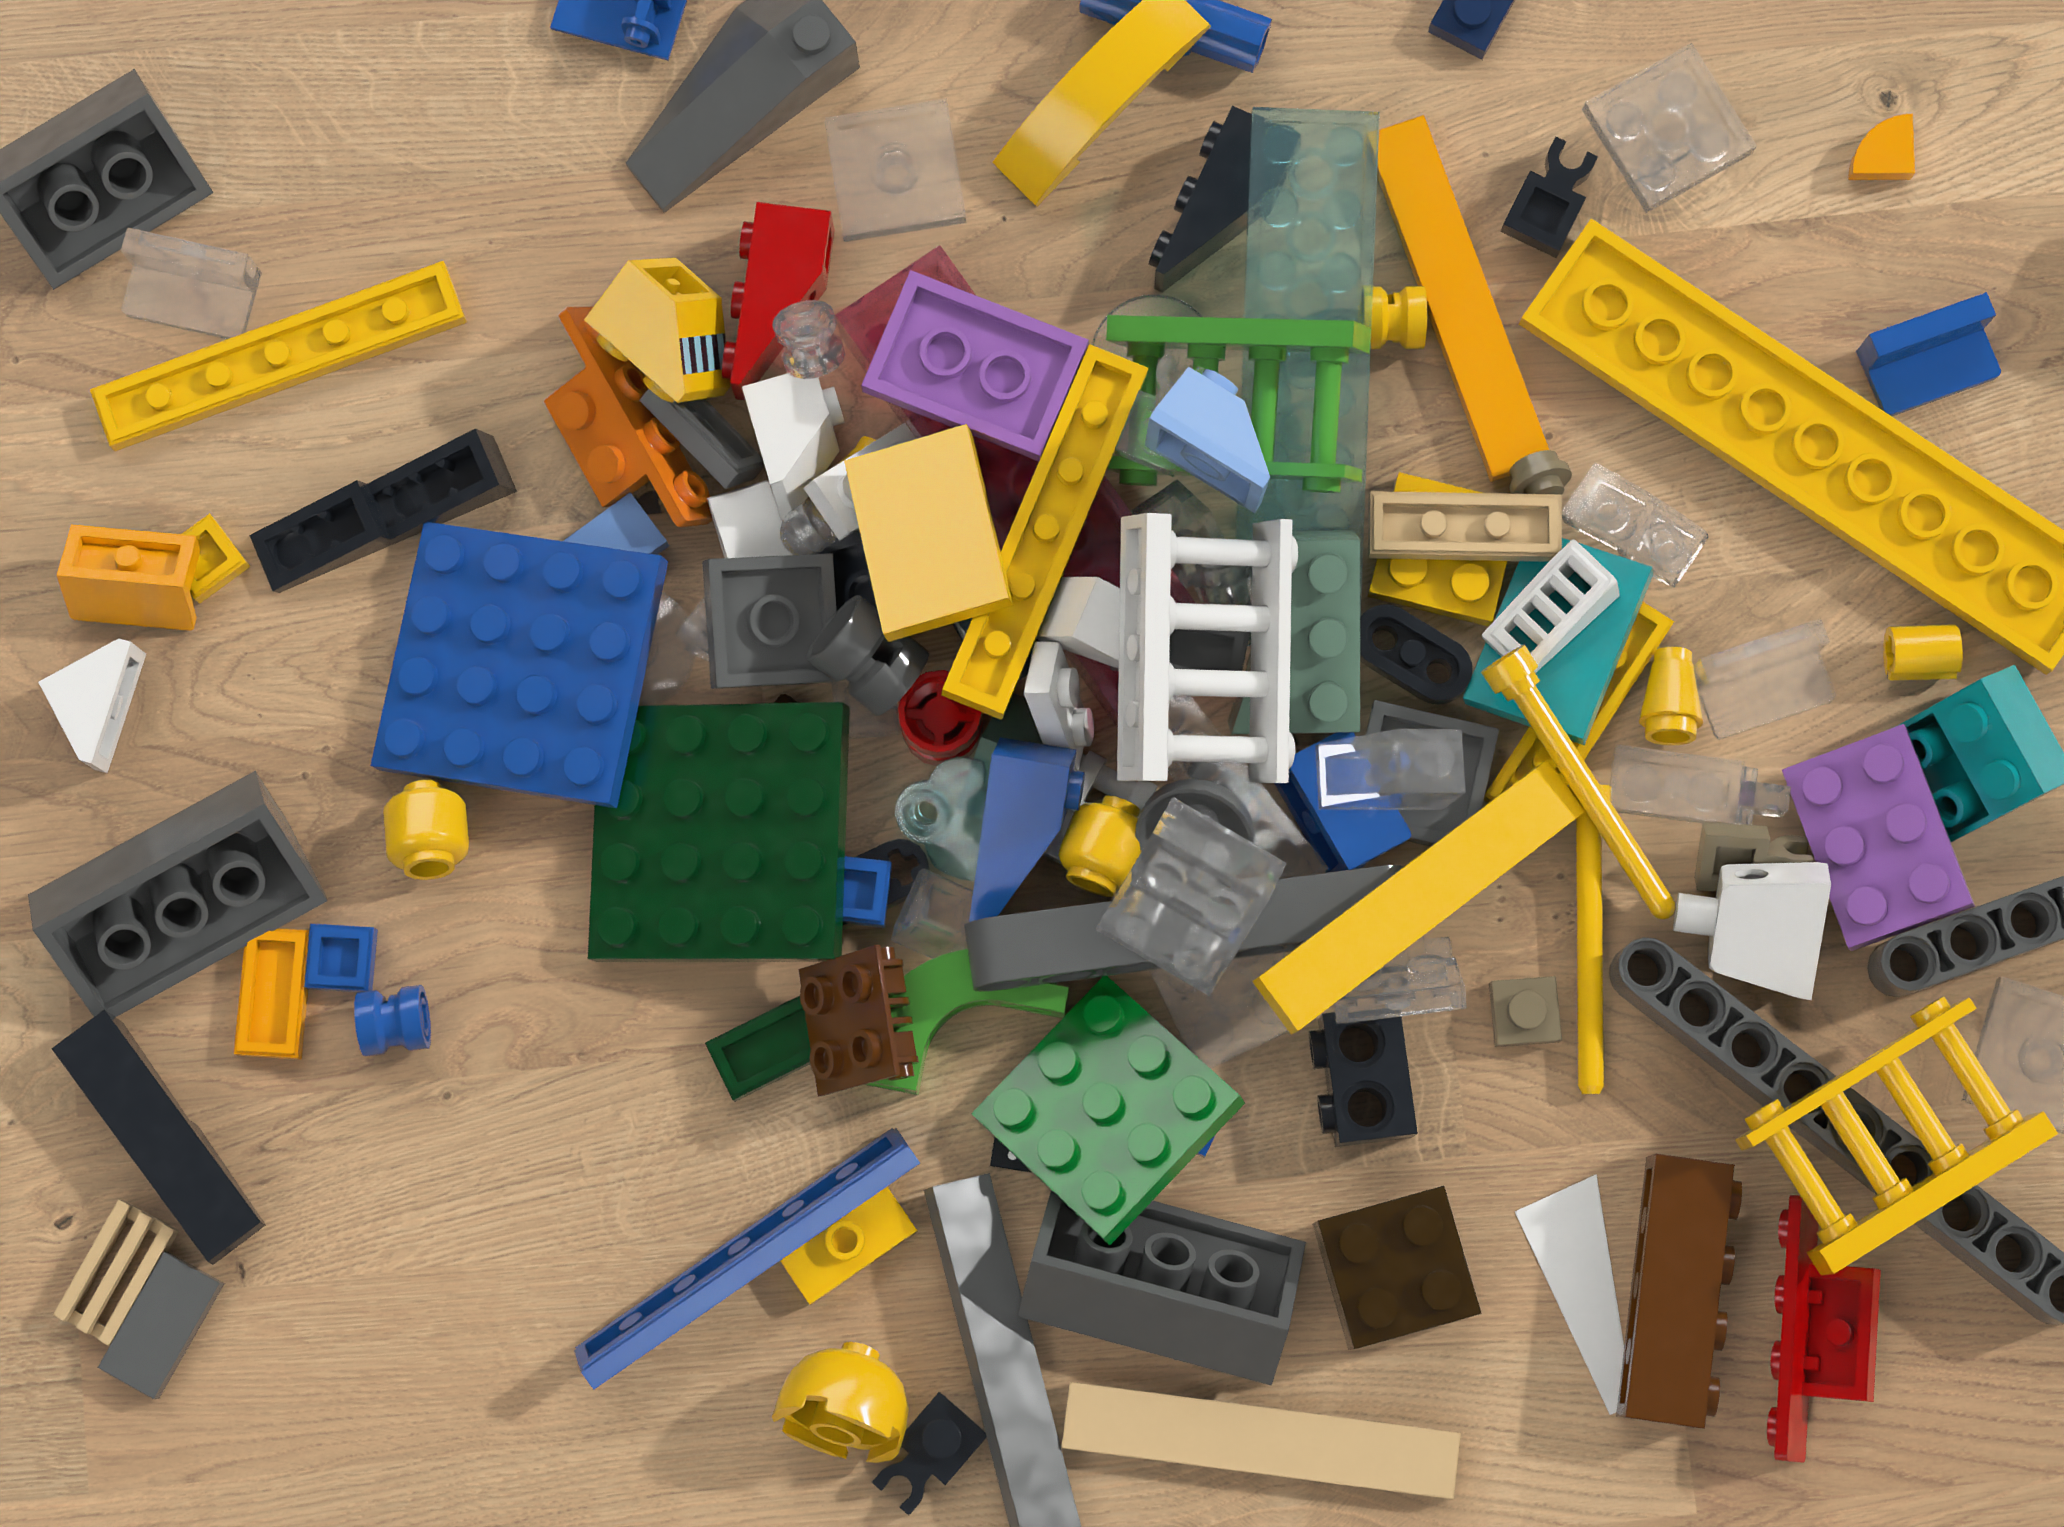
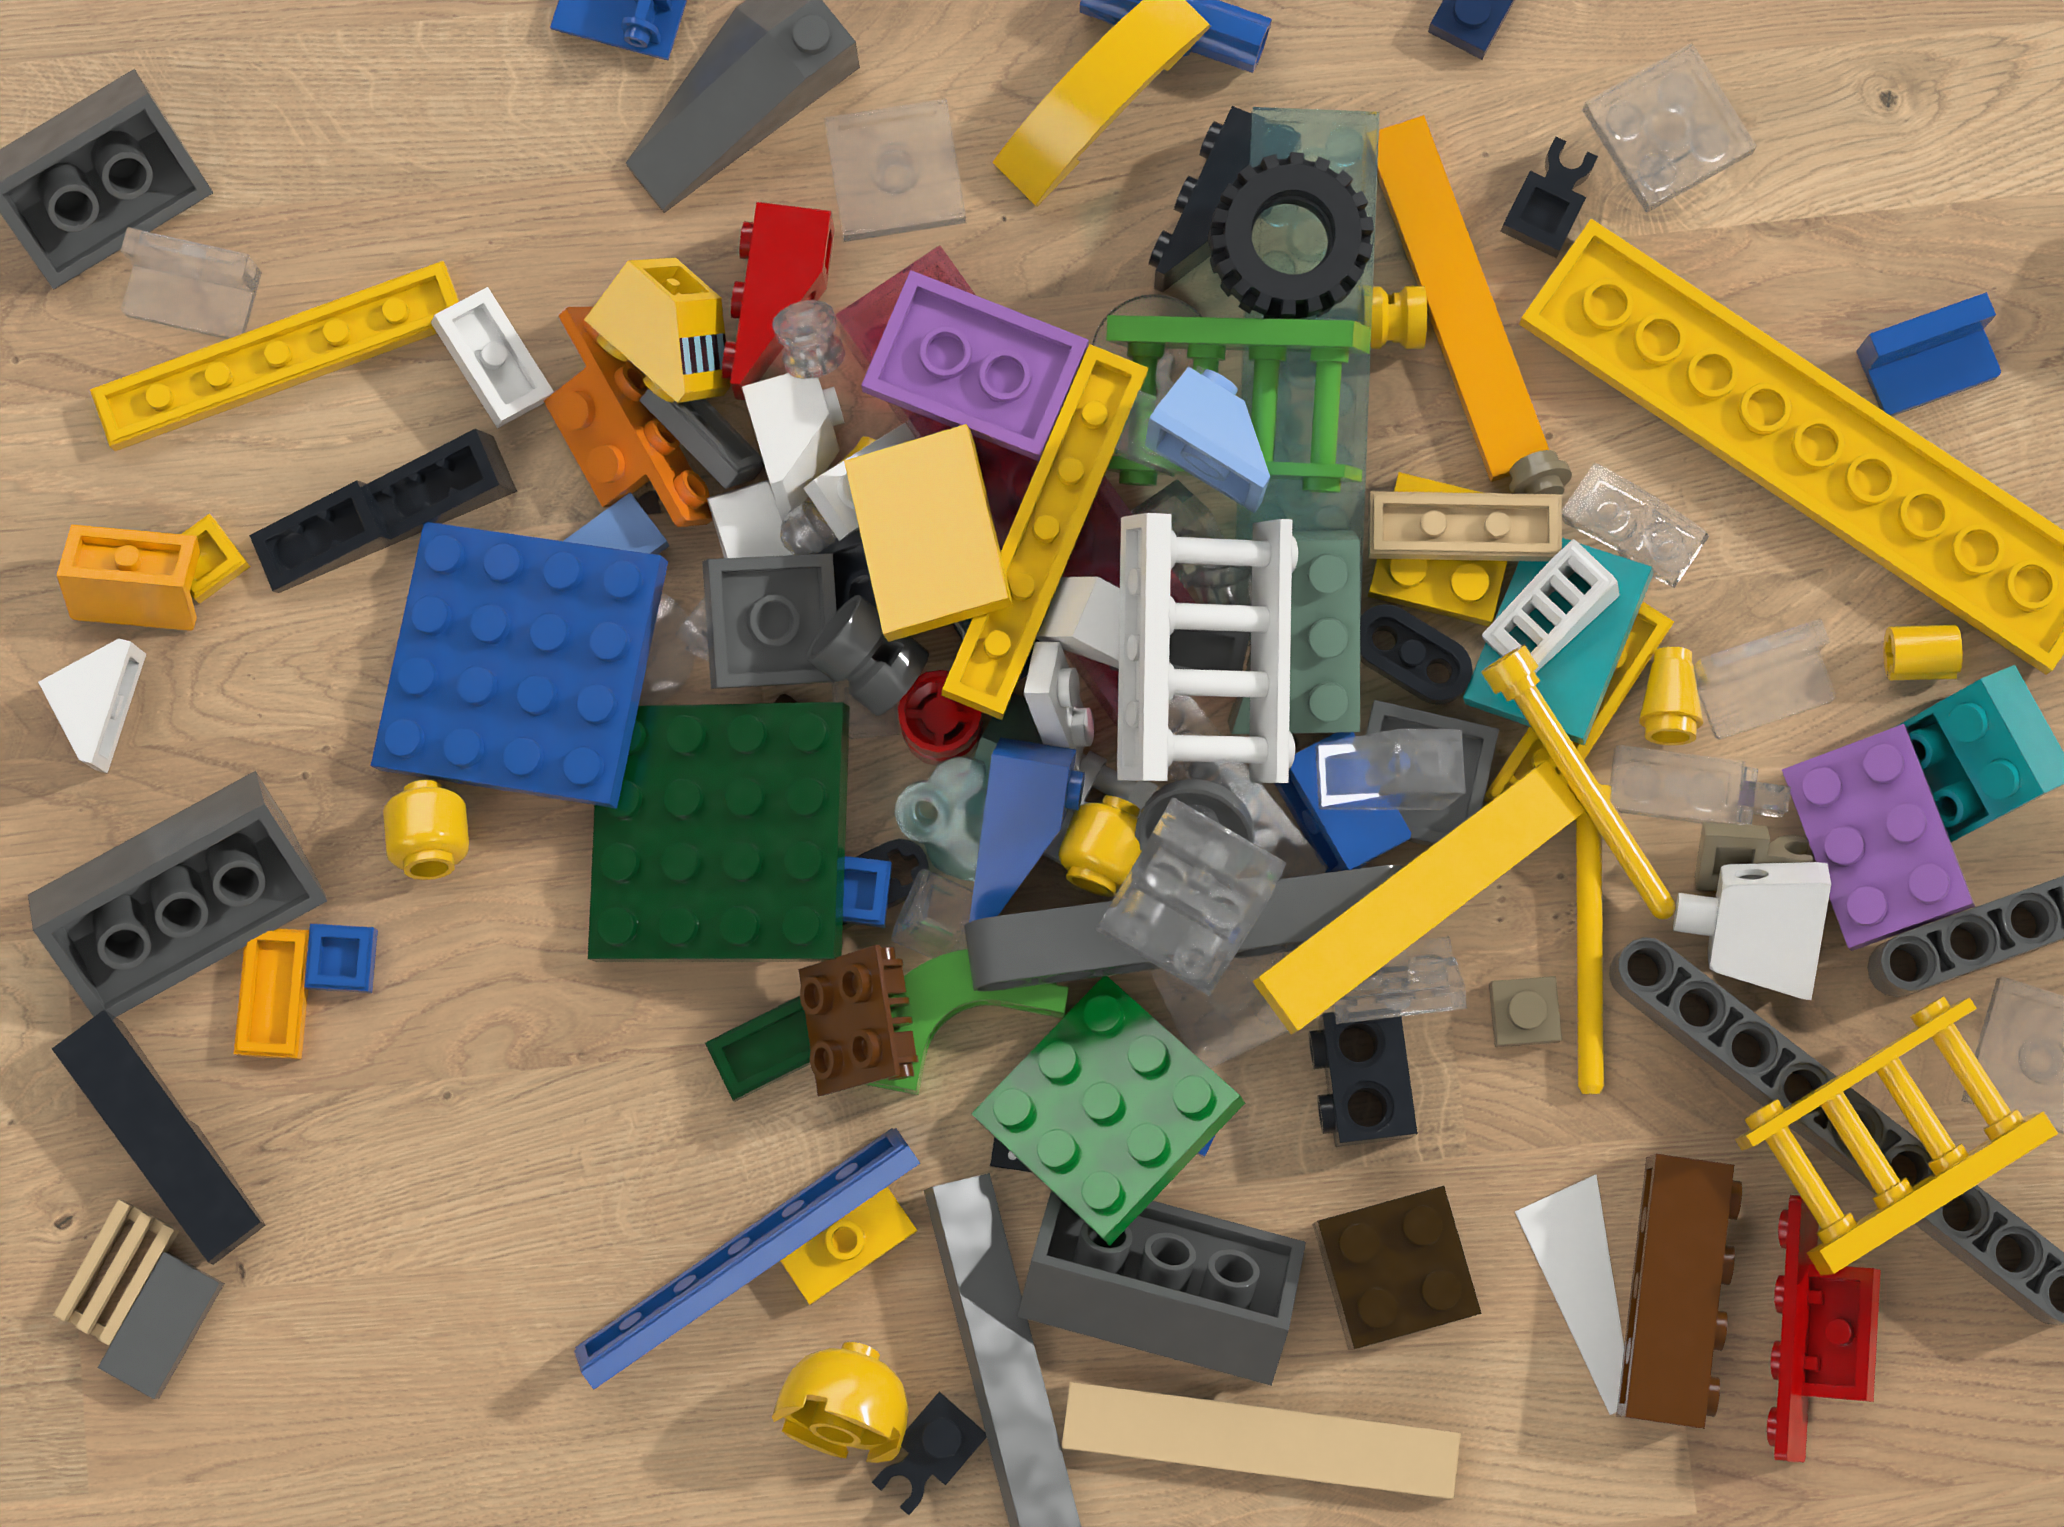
blue wheel [354,985,431,1056] -> none
light orange tile [1848,113,1915,180] -> none
none -> white plate [431,287,554,428]
none -> black tyre [1208,152,1374,319]

